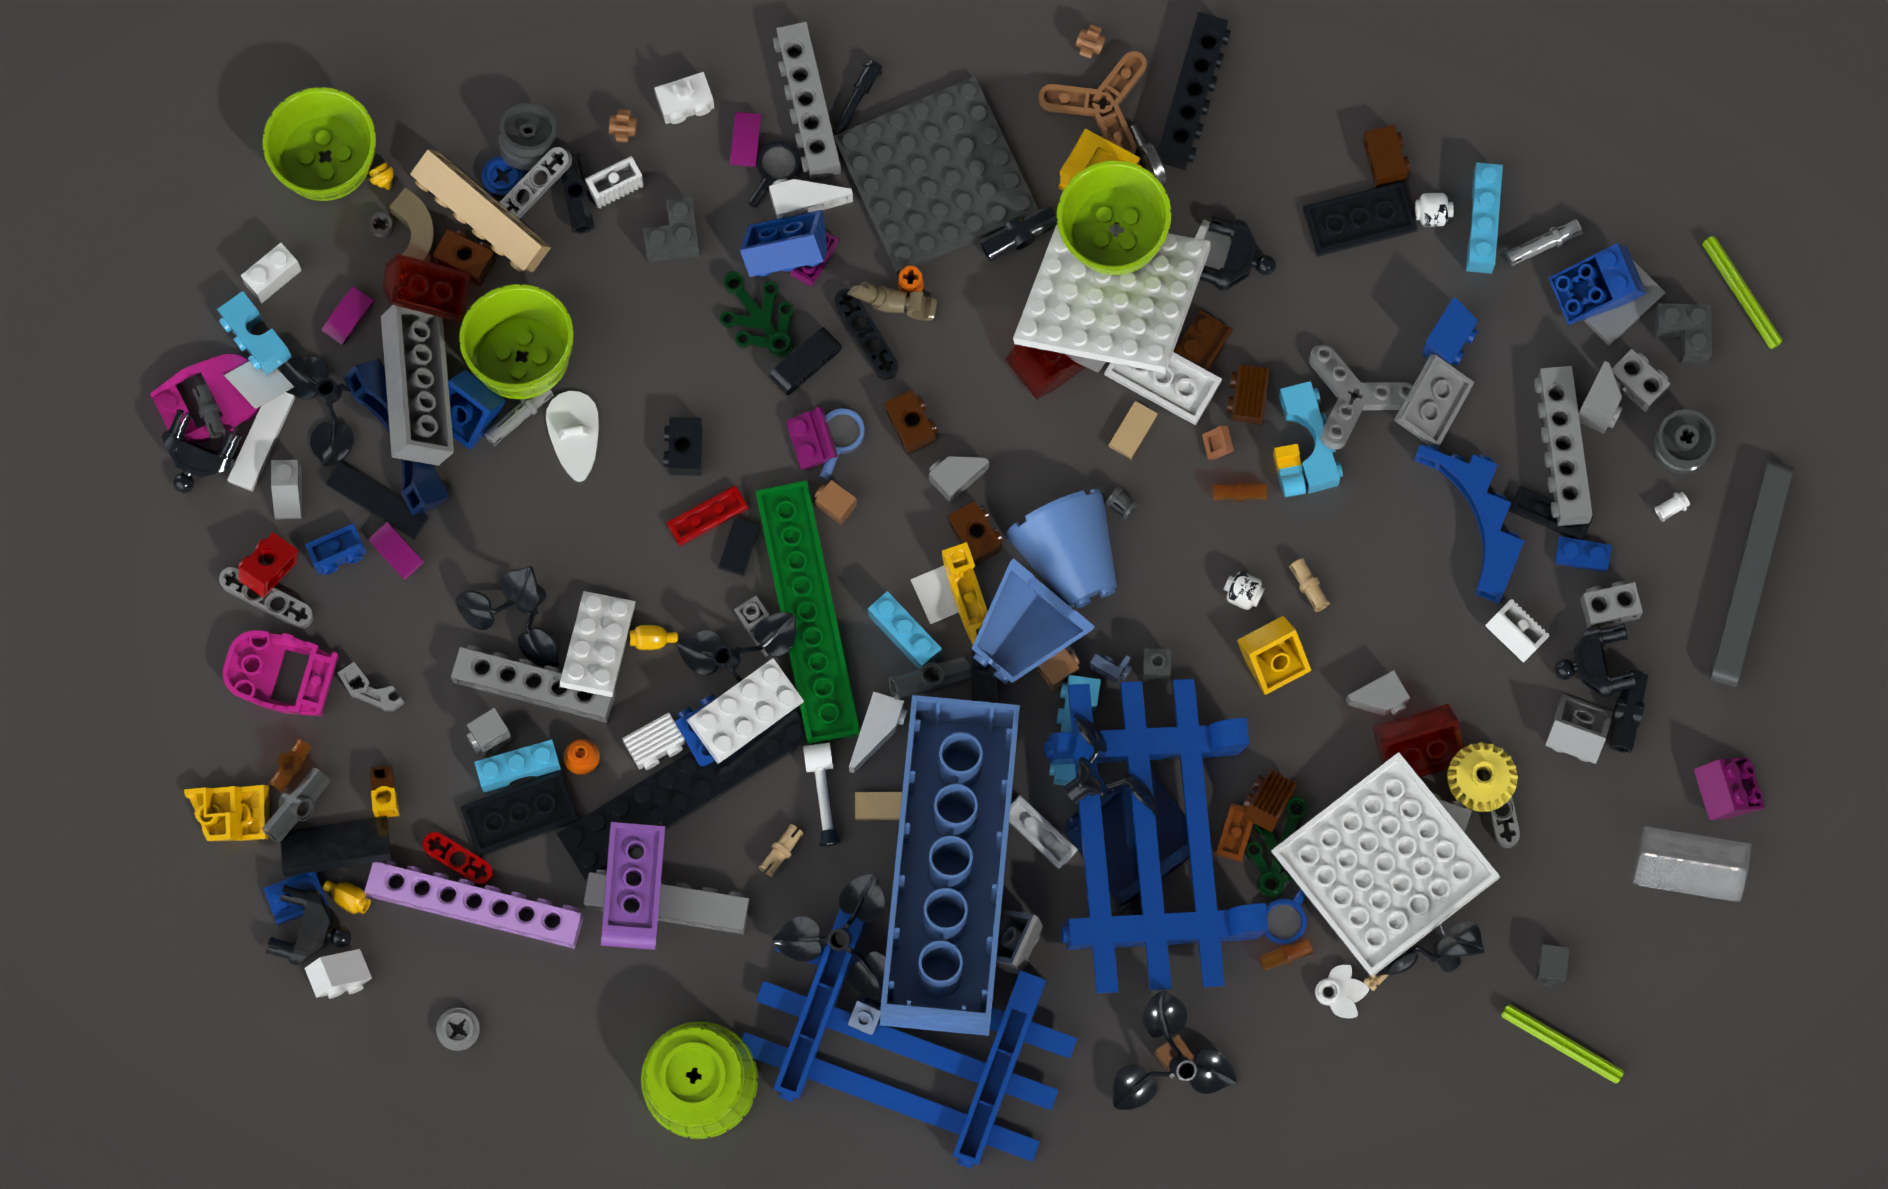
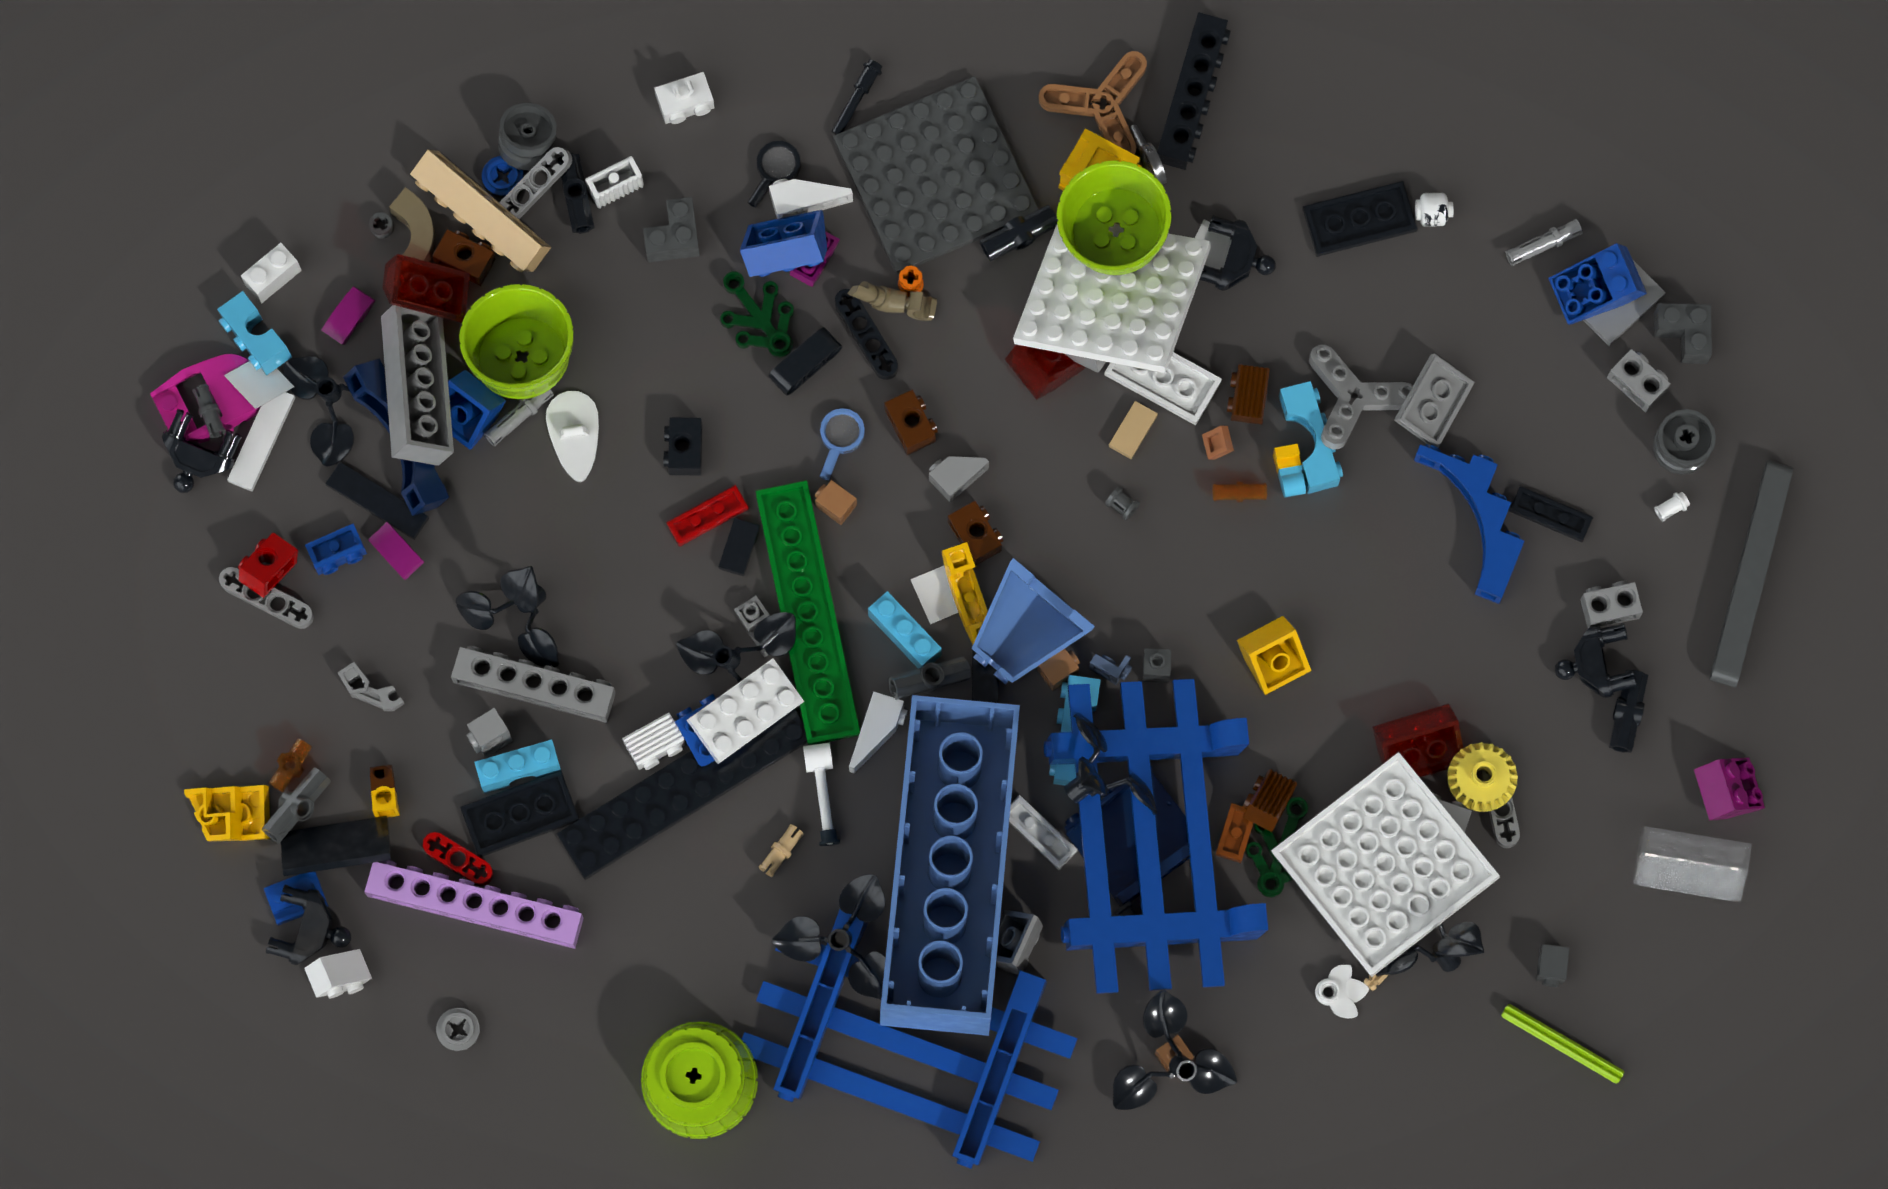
dark pink slope [223,630,339,716] -> none
lime piece [263,87,376,201] -> none
light grey slope [271,460,302,520] -> none
yellow plant [323,880,371,914] -> none
yellow plate [368,162,394,190] -> none
white plate [560,591,635,697] -> none
orange cone [563,739,600,775] -> none
light grey brick [583,870,750,935] -> none
medium lavender hinge [601,822,665,950] -> none
medium nougat gear [609,109,637,143] -> none
yellow plant [629,625,678,650] -> none
magenta slope [730,112,762,167] -> none
light grey brick [773,22,841,180] -> none
magenta plate [786,407,839,471] -> none
sand blue bracket [848,995,881,1035] -> none
tan tile [855,792,902,820] -> none
medium blue cone [1006,489,1117,609] -> none
medium nougat gear [1075,24,1106,59] -> none
reddish brown plate [1174,310,1233,371] -> none
white head [1223,571,1265,610] -> none
clear orange axle [1259,938,1313,971] -> none
piece [1264,888,1307,945] -> none
tan pin [1289,558,1330,612] -> none
light grey slope [1346,670,1410,716] -> none
reddish brown brick [1362,125,1410,188] -> none
blue slope [1422,297,1479,366] -> none
medium azure arch [1466,163,1503,274] -> none
white brick [1485,599,1549,663] -> none
light grey brick [1534,366,1593,526] -> none
light grey slope [1545,694,1613,764] -> none
blue plate [1554,536,1612,573] -> none
light grey slope [1579,361,1623,434] -> none
lime axle [1702,236,1782,349] -> none

